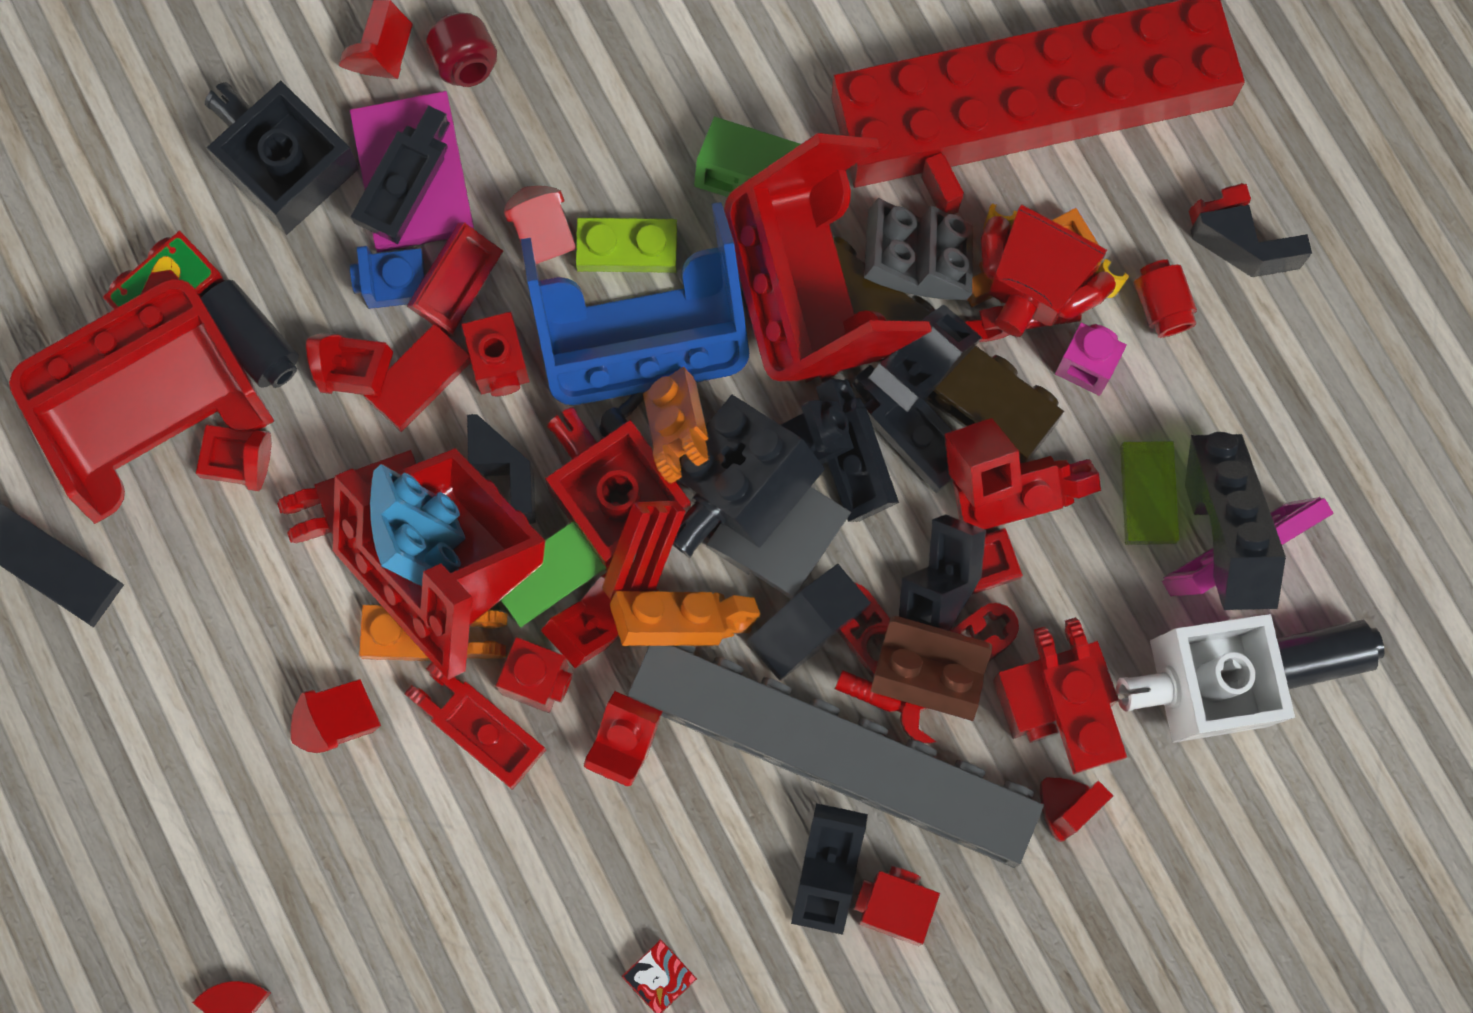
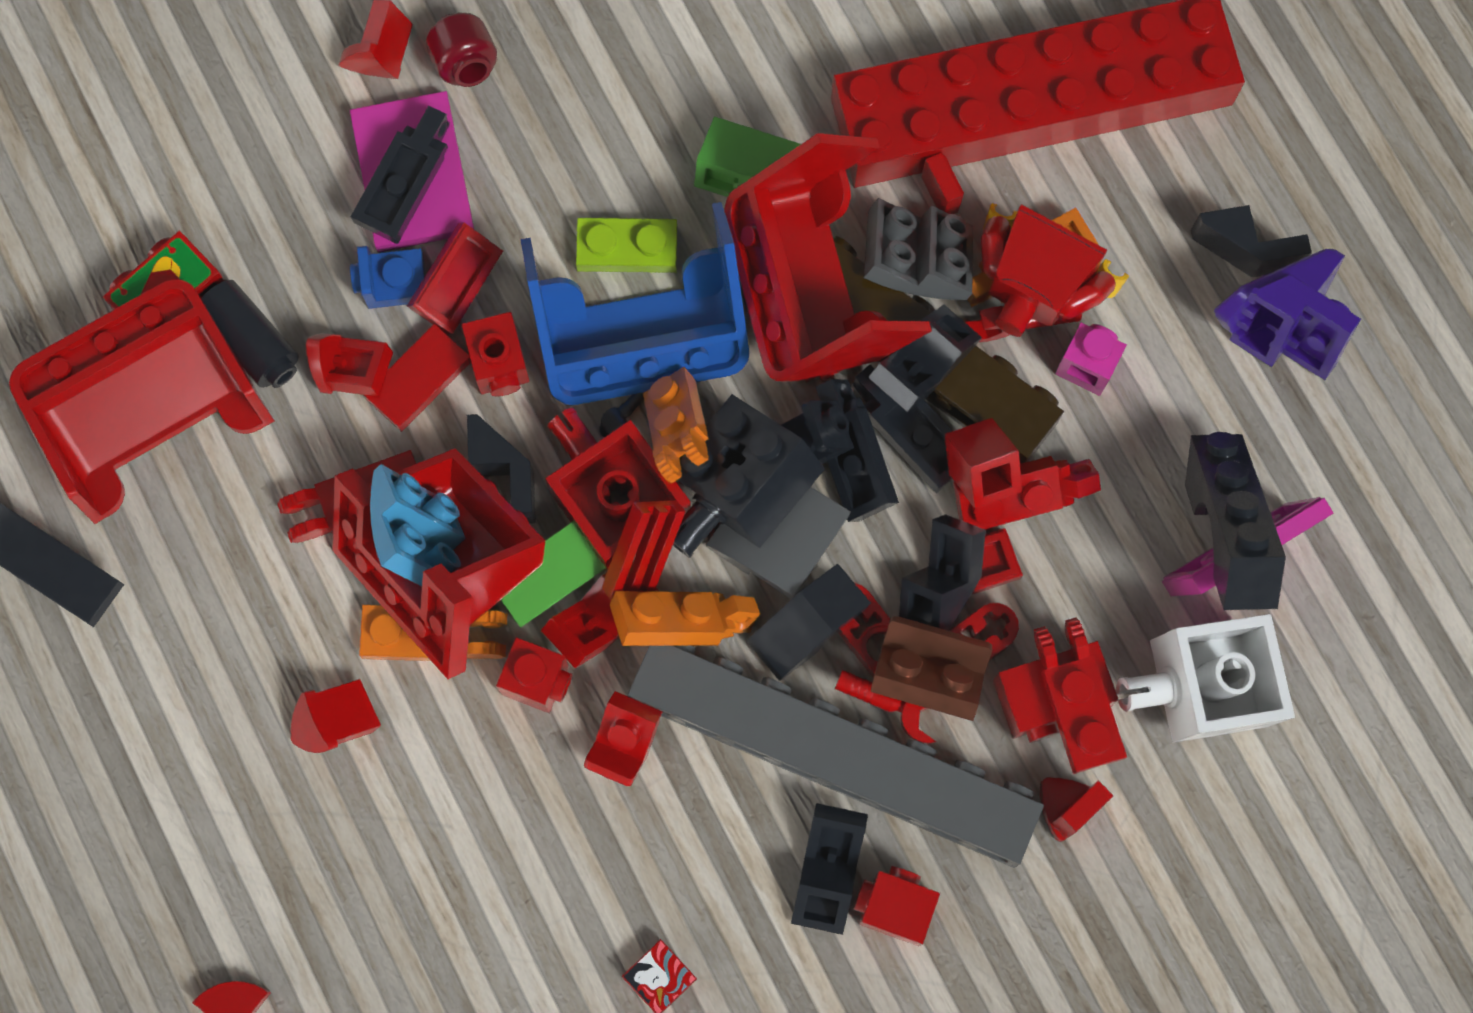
red tile [196,425,272,492] -> none
black brick [205,81,359,235] -> none
red hinge [404,662,546,790] -> none
tile [504,185,576,264] -> none
clear neon green tile [1120,441,1179,545] -> none
red brick [1134,259,1197,338] -> none
red tile [1188,183,1251,226] -> none
black brick [1277,620,1384,689] -> none
none -> dark purple piece [1214,249,1361,380]

